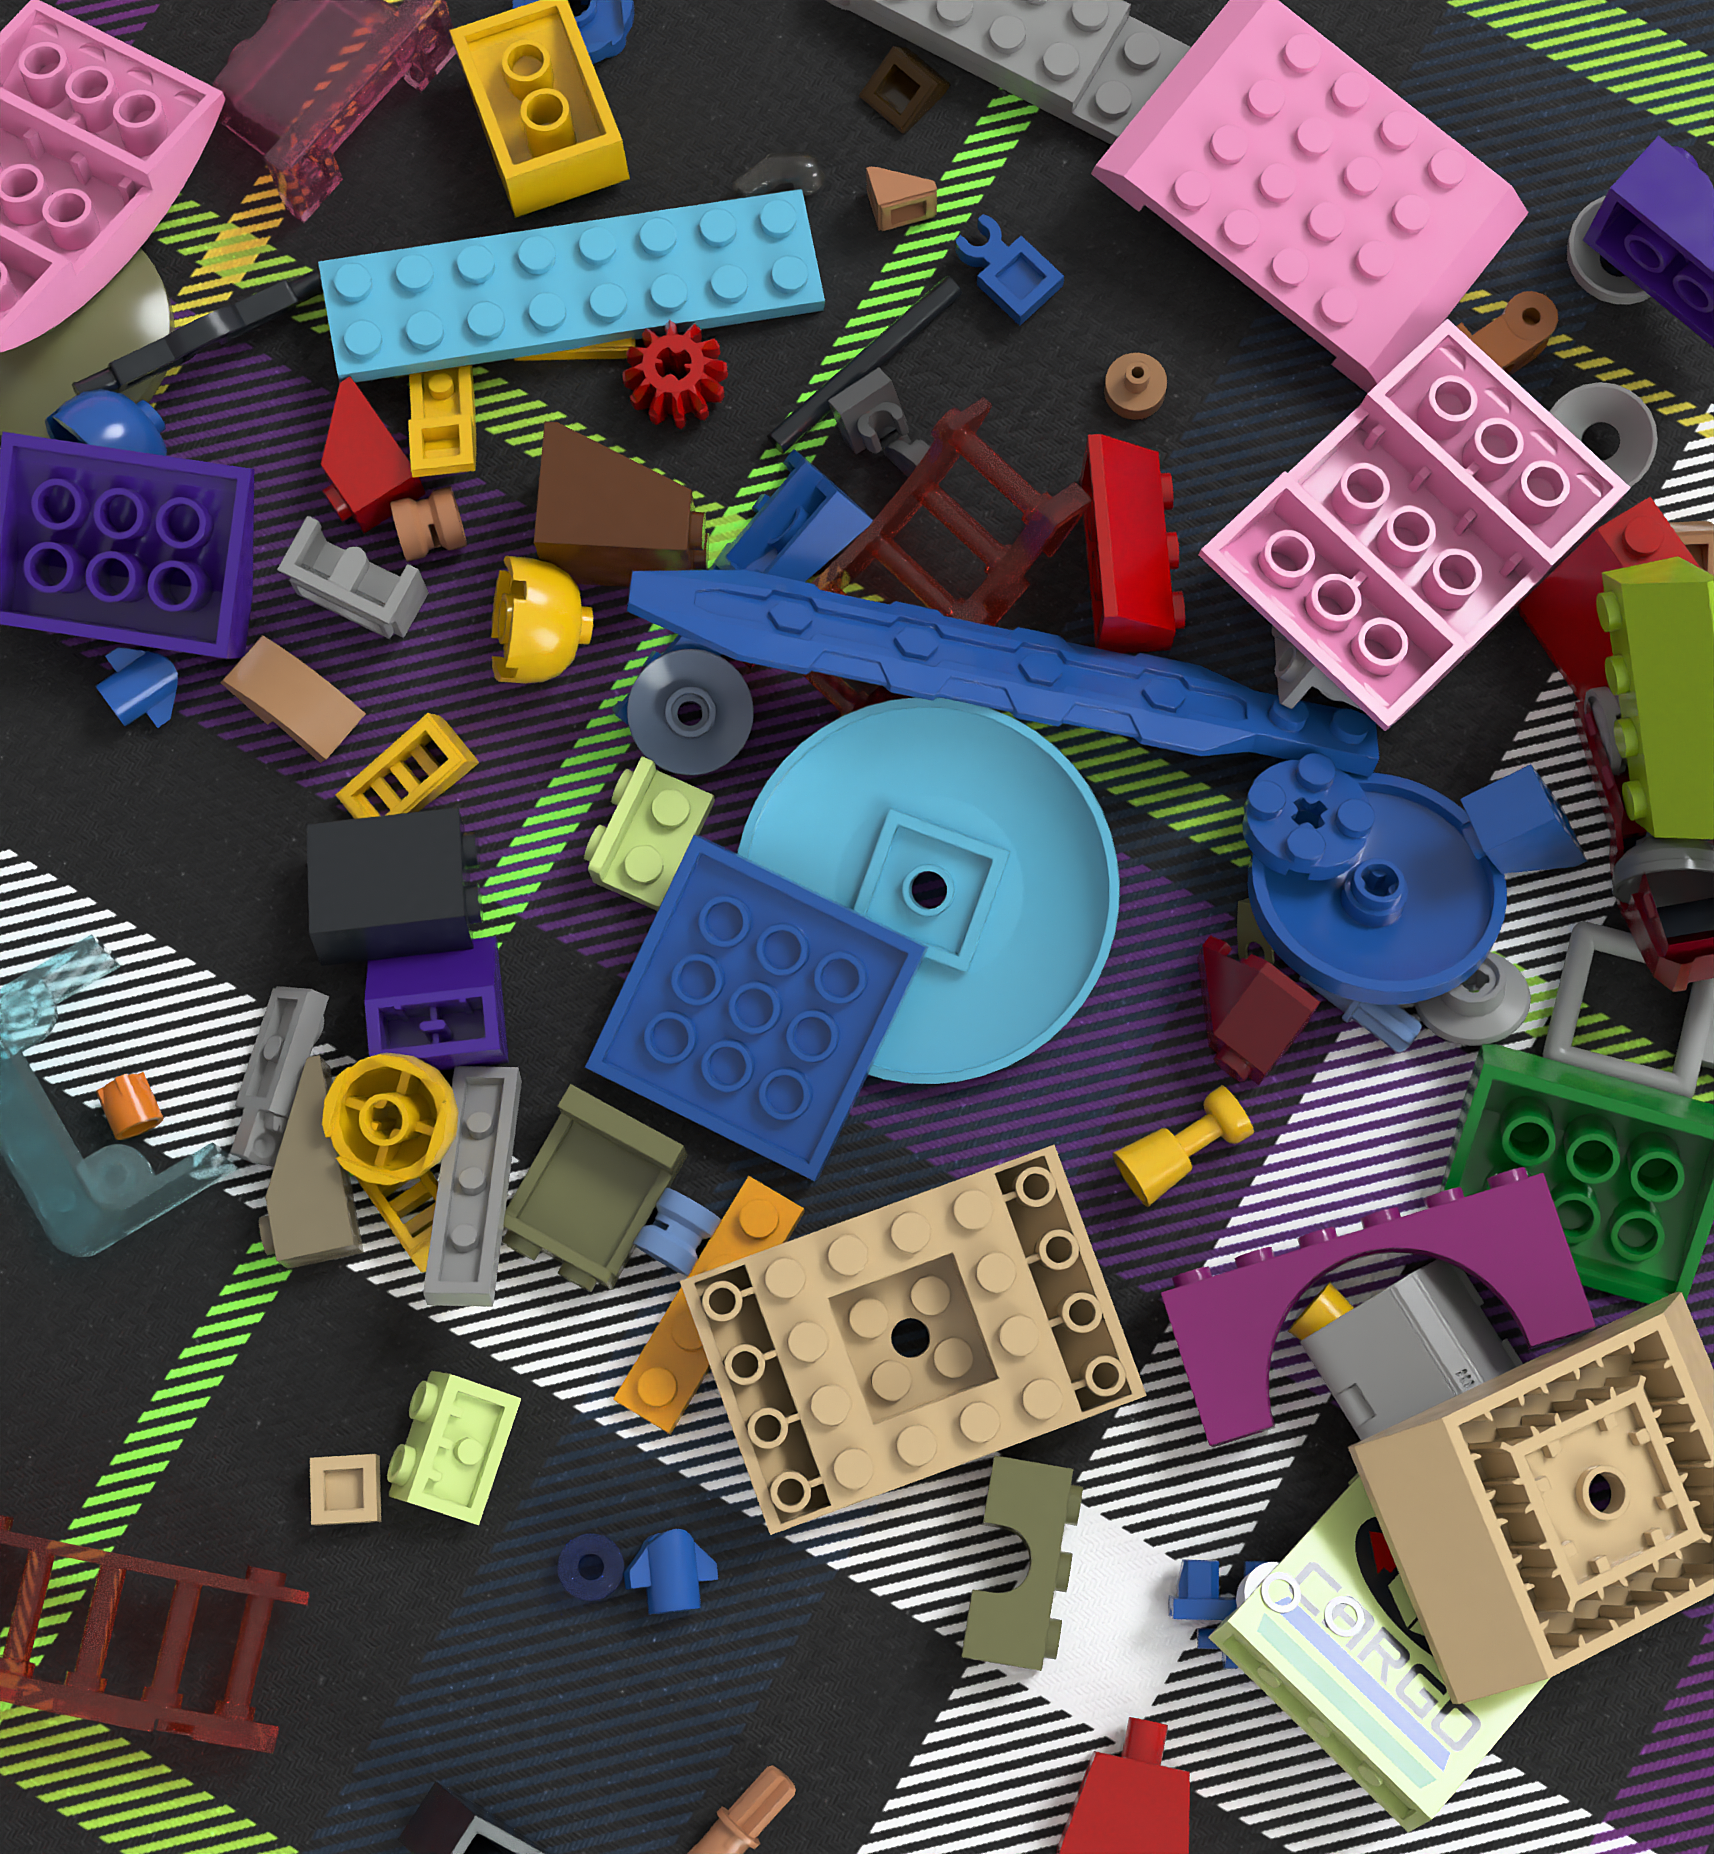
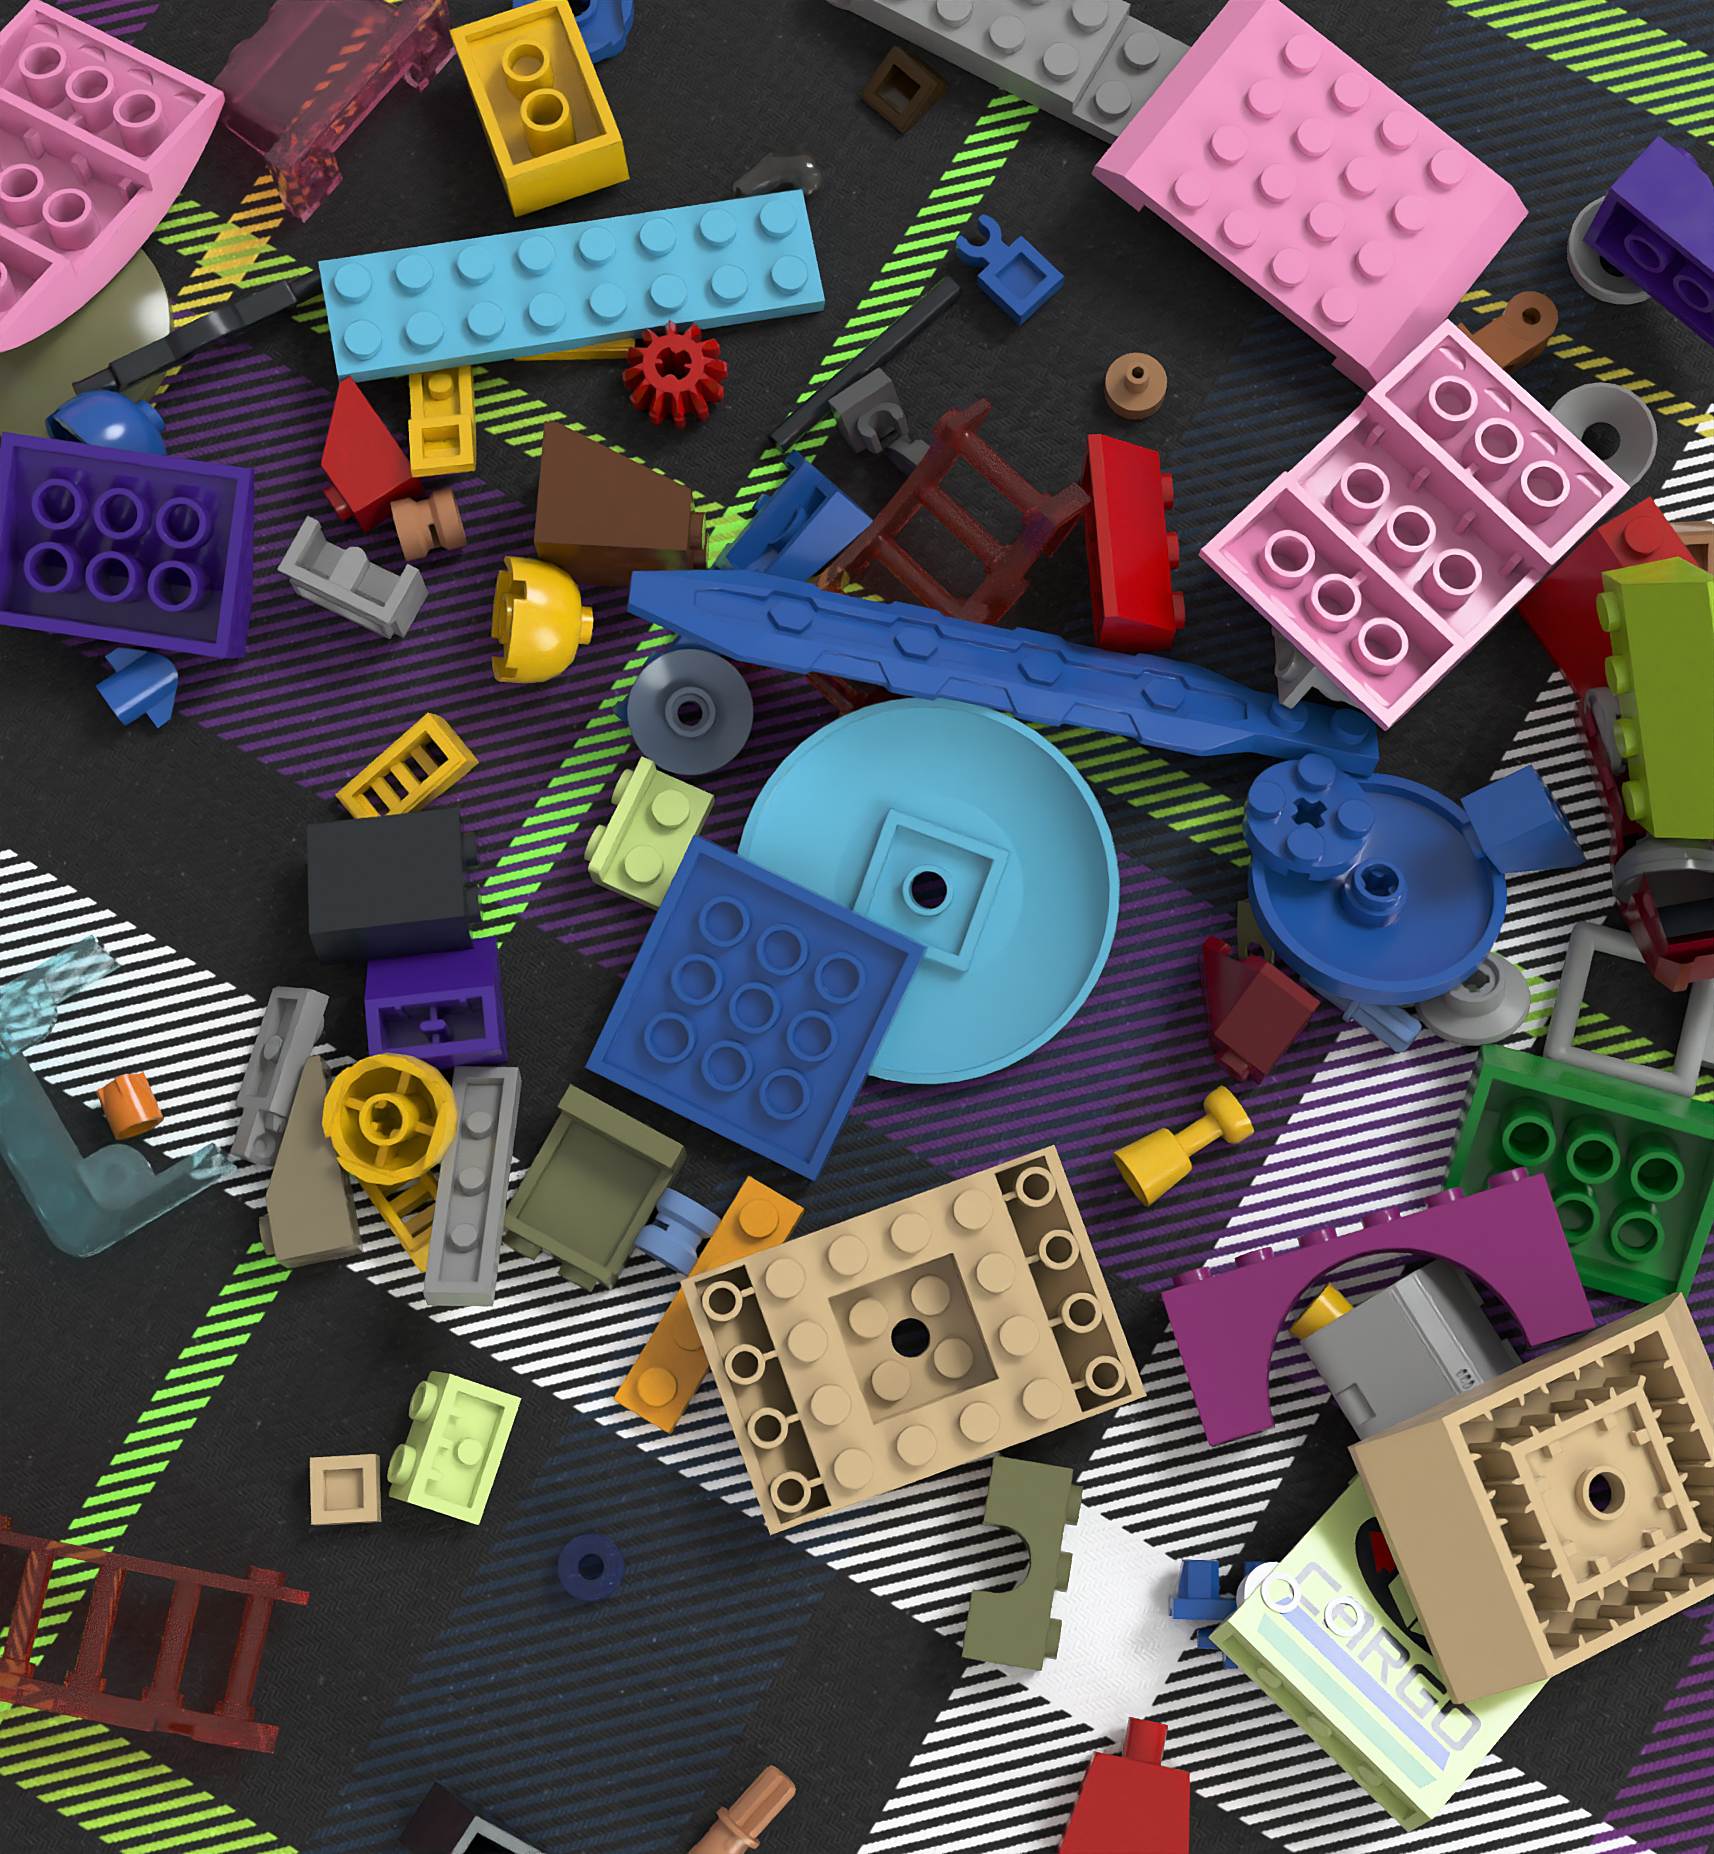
medium nougat slope [220,636,366,763] -> none
blue piece [624,1529,718,1615] -> none
nougat slope [866,166,937,231] -> none

